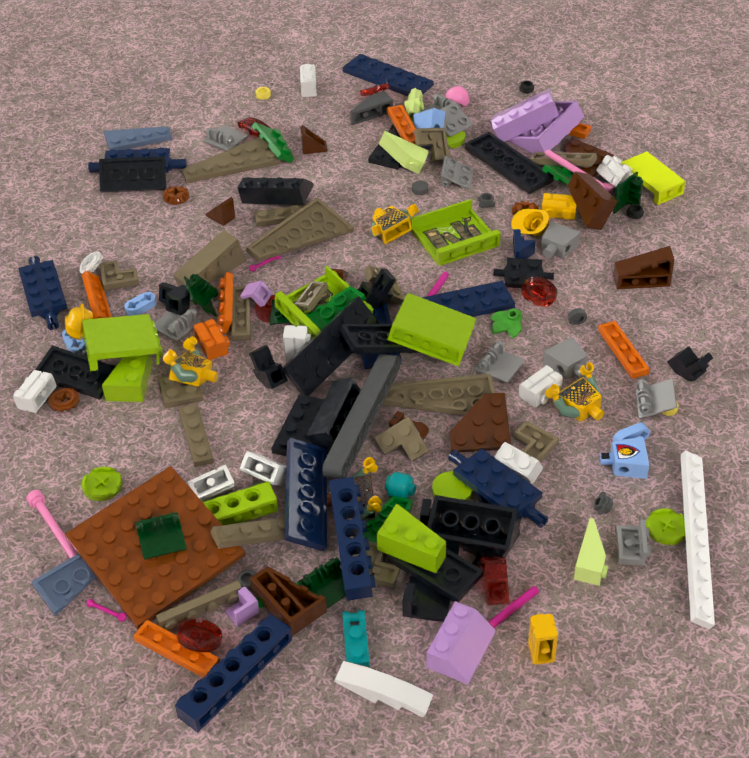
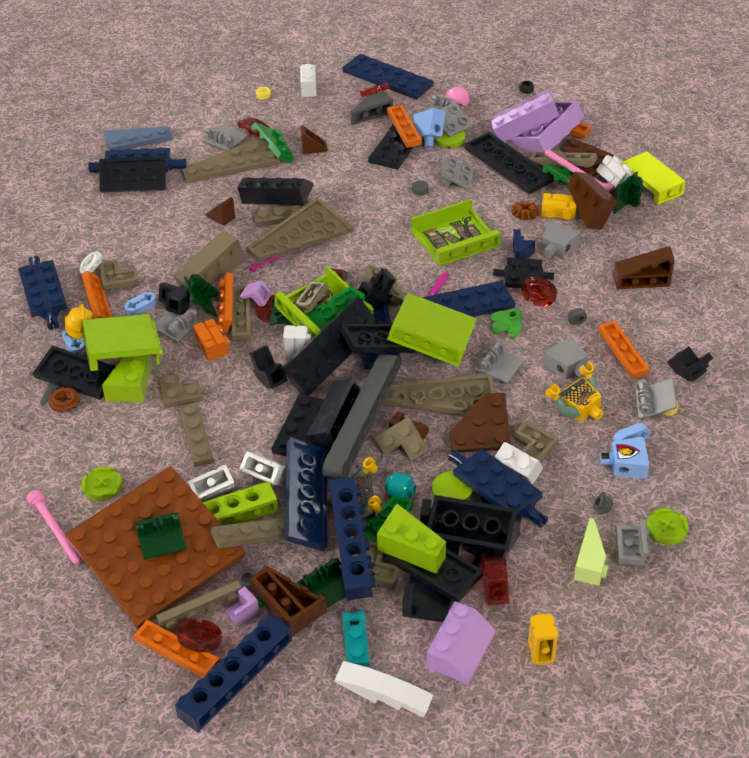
white brick [13,370,57,413] -> none
sand blue wing [31,554,97,616] -> none
dark pink hinge [86,599,127,622] -> none
dark orange gear [163,186,189,205] -> none
torso [163,336,219,386] -> none
torso [371,204,420,244] -> none
yellowish green slope [379,131,429,174] -> none
yellowish green piece [405,88,424,123] -> none
dark tan plate [414,128,449,161] -> none
dark grey plate [478,193,495,208] -> none
dark pink bar [488,586,539,628] -> none
yellow piece [511,209,549,236] -> none
white brick [519,365,563,408] -> none
pearl dark grey plate [627,204,644,219] -> none
white plate [681,450,715,629] -> none

